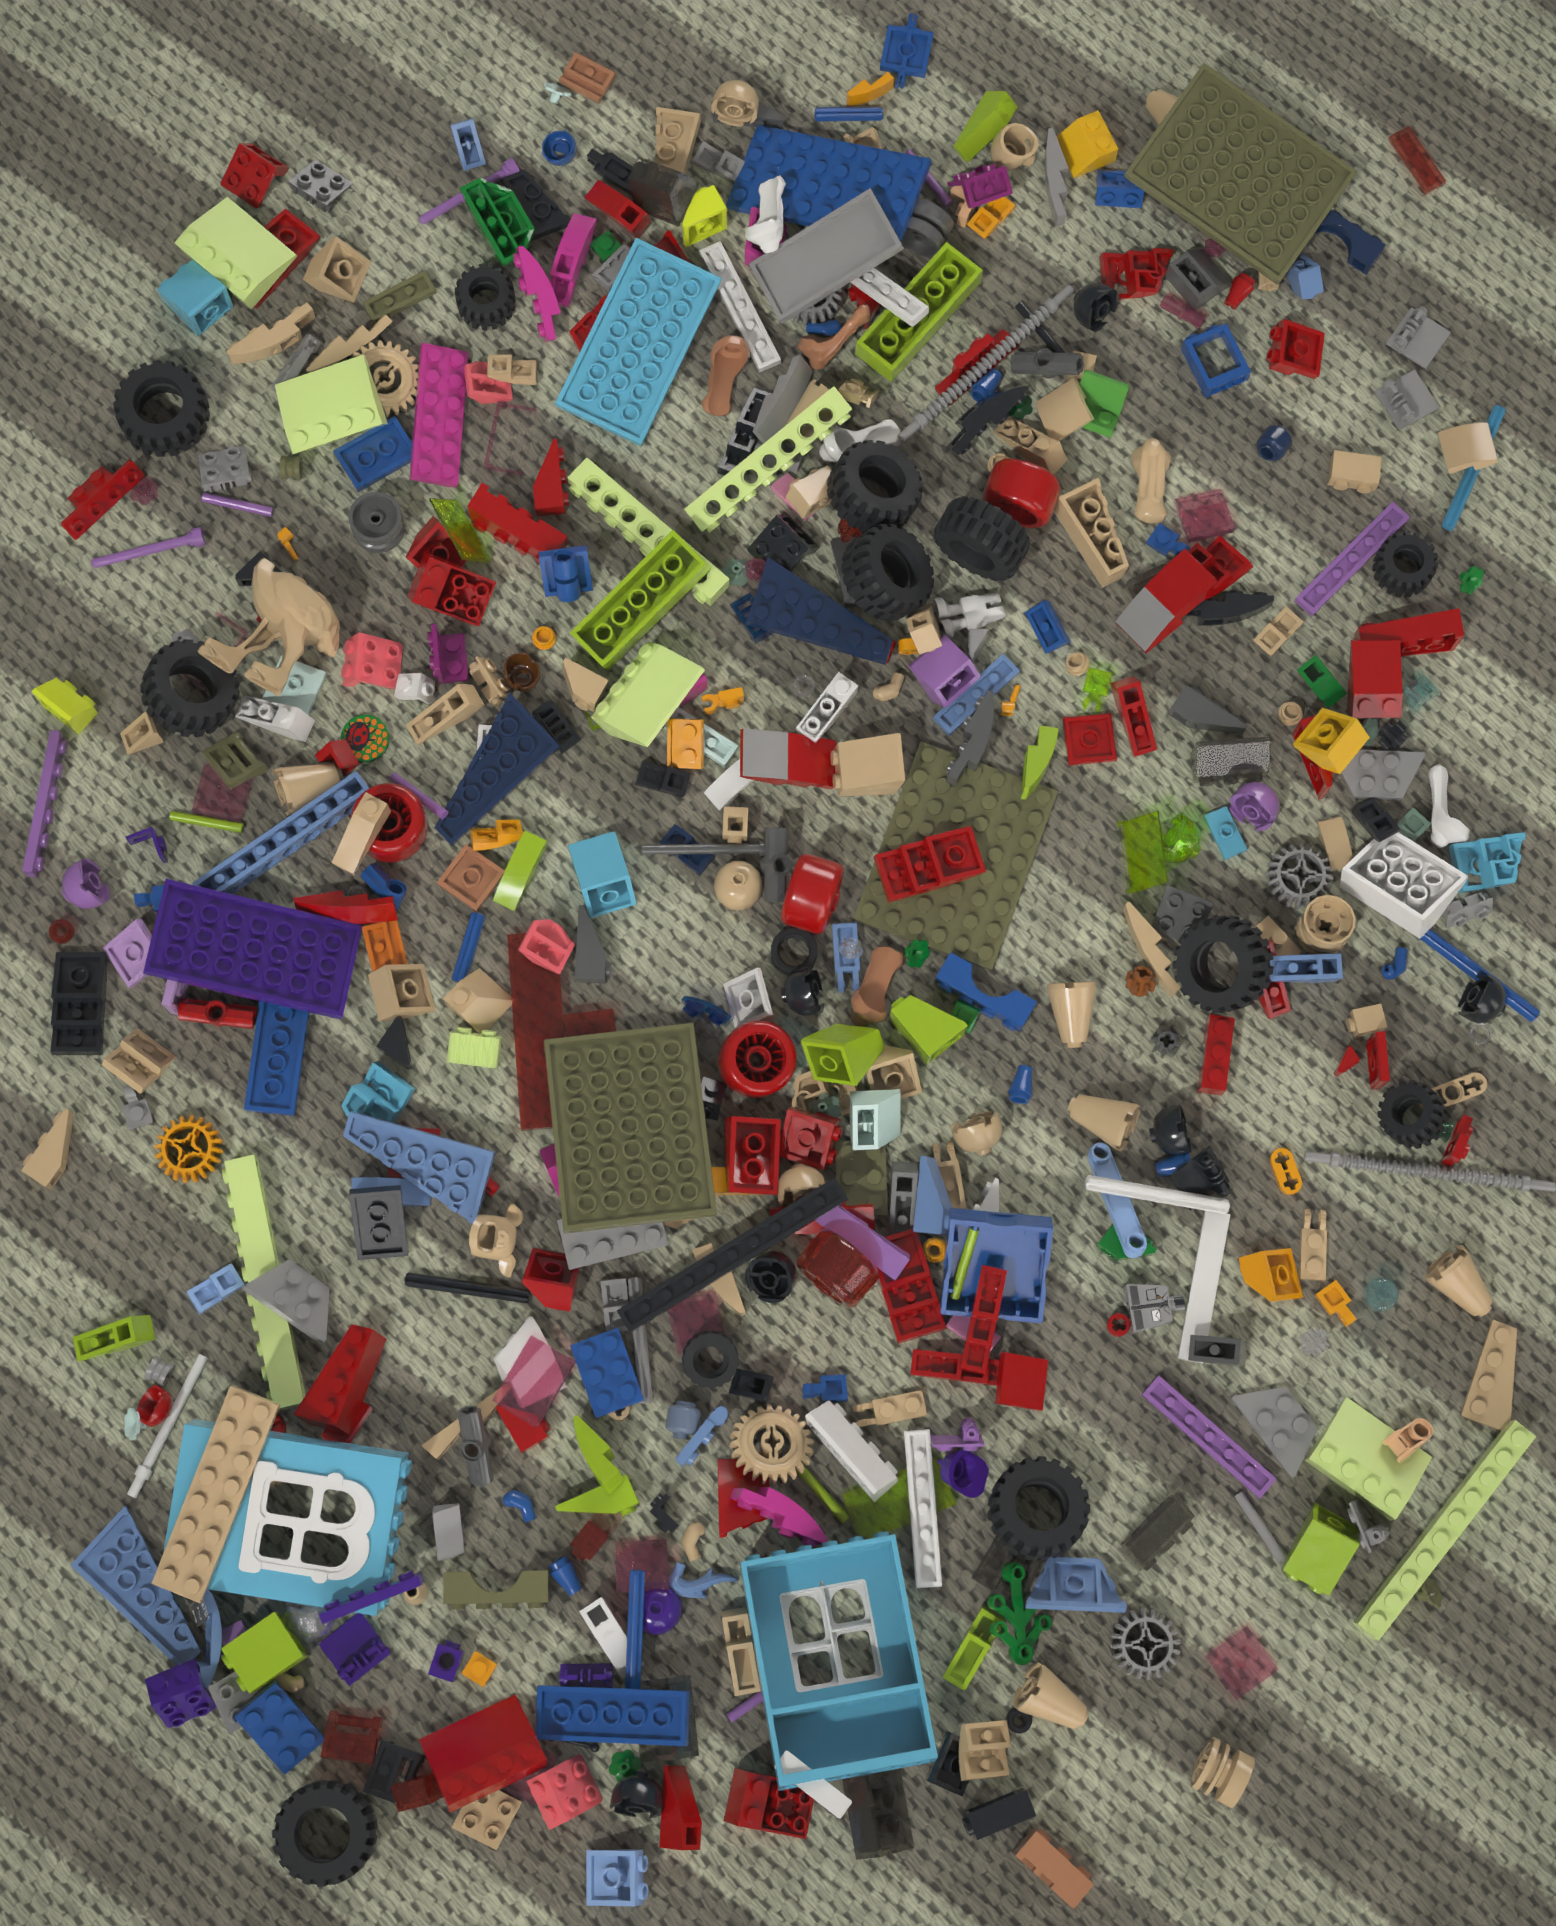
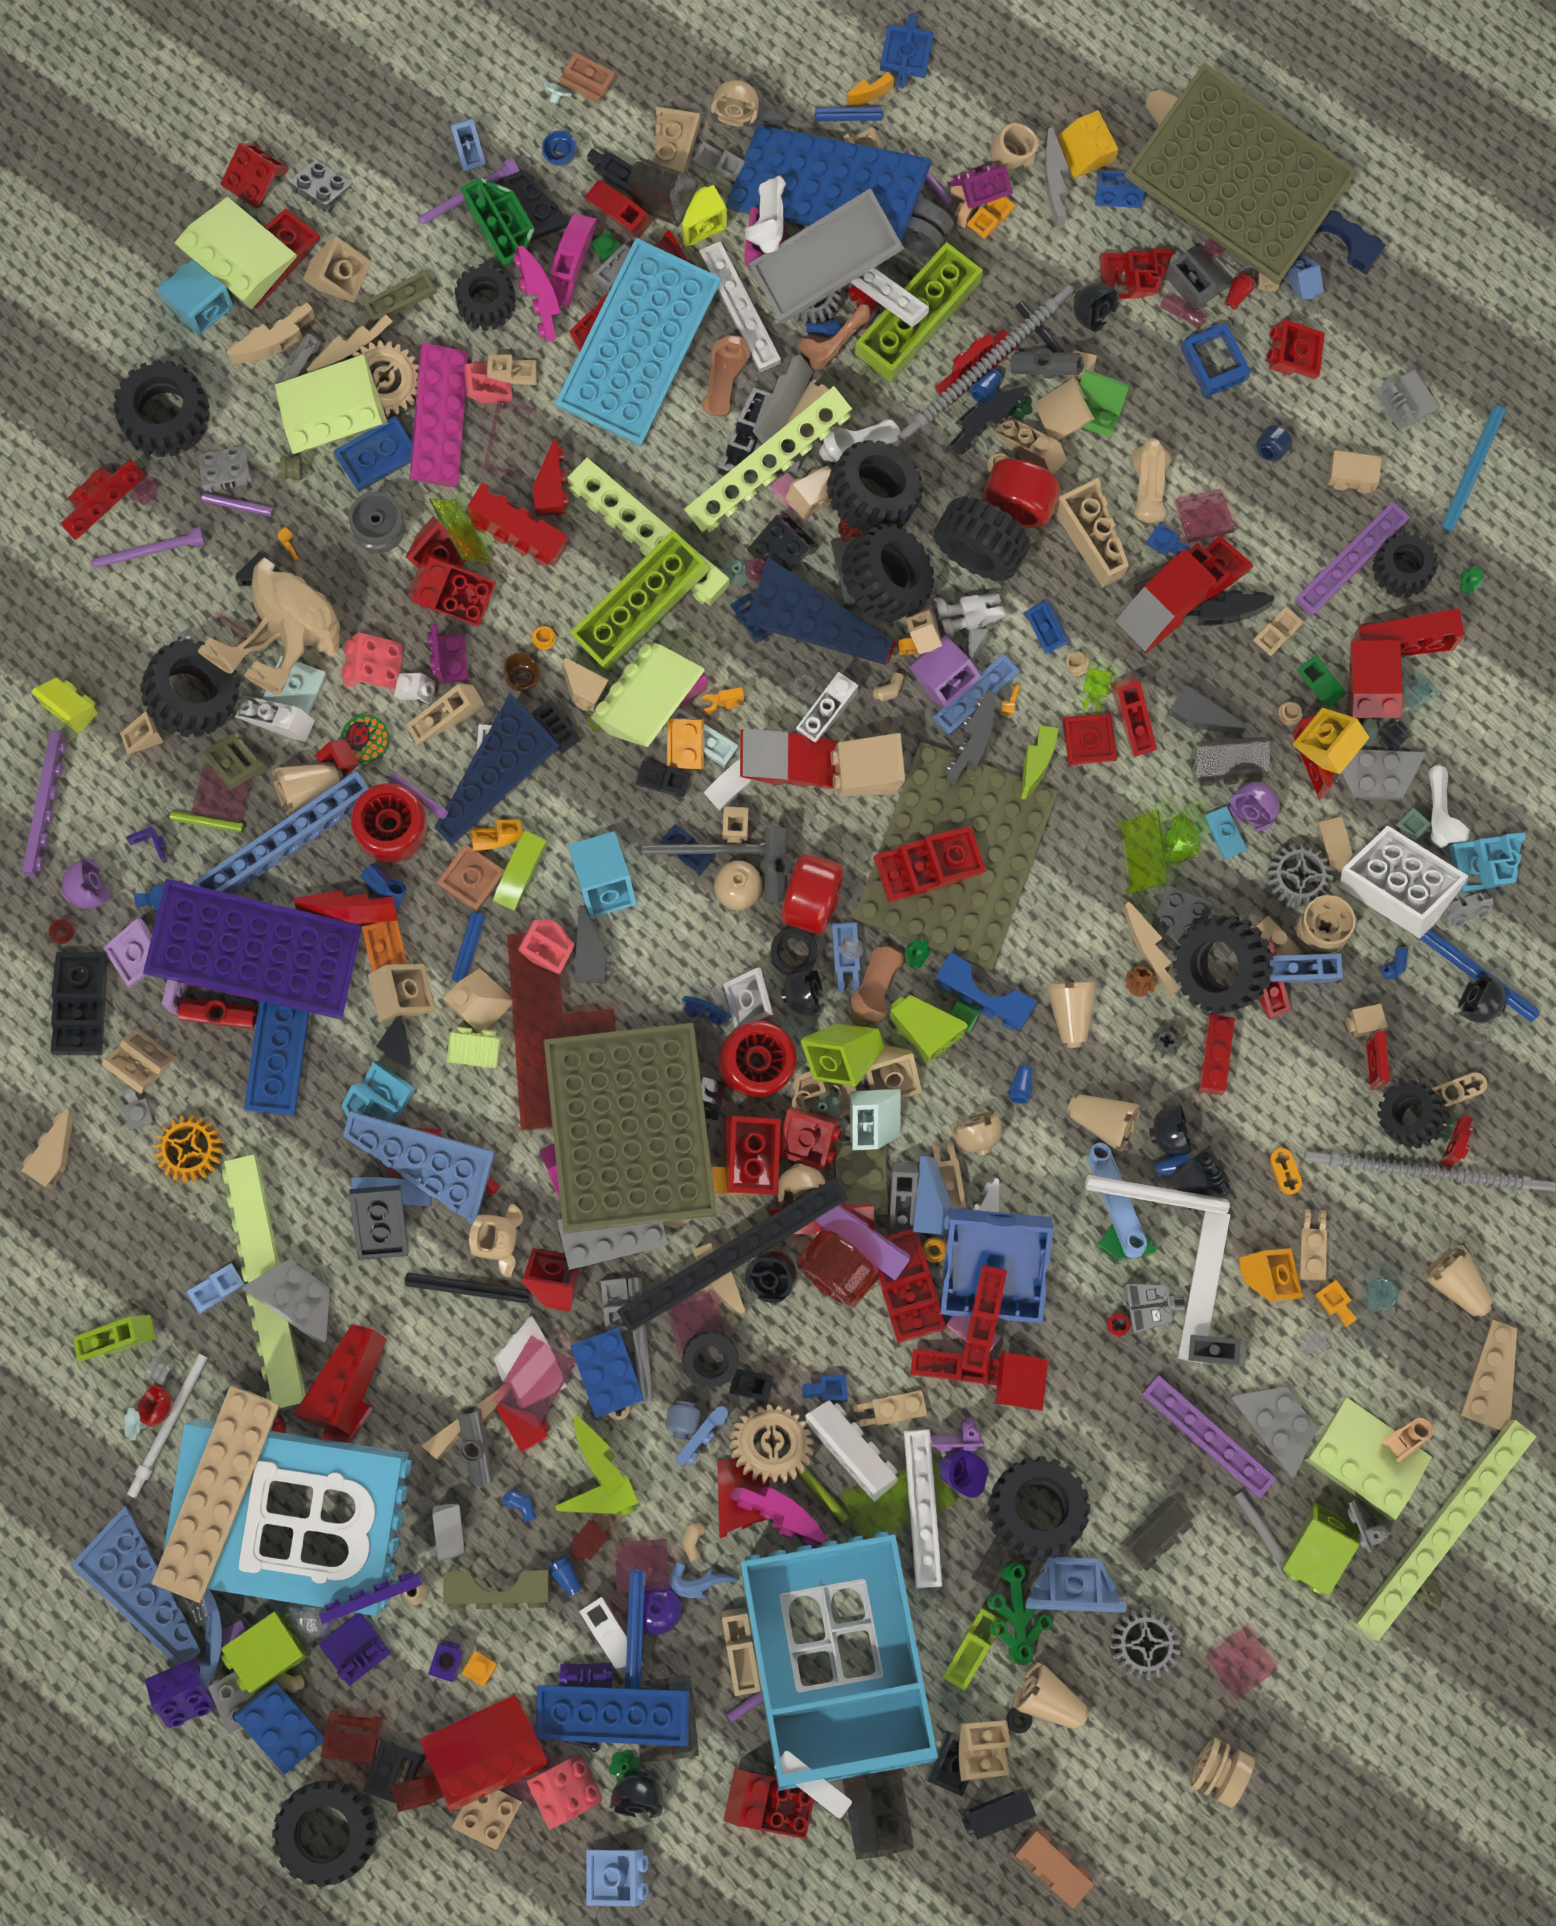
tan slope [332,792,391,875] -> none
tan hinge [469,656,510,706] -> none
blue plate [538,545,593,602] -> none
black bracket [649,1493,679,1534] -> none
red slope [659,1765,702,1850] -> none
tan plate [838,379,879,408] -> none
lime bar [950,1226,979,1299] -> none
lime slope [953,91,1018,162] -> none
red slope [1333,1045,1360,1077] -> none
black slope [1352,797,1400,842] -> none
light grey hinge [1386,306,1451,369] -> none
clear red tile [1388,126,1446,195] -> none
tan slope [1438,423,1499,474] -> none

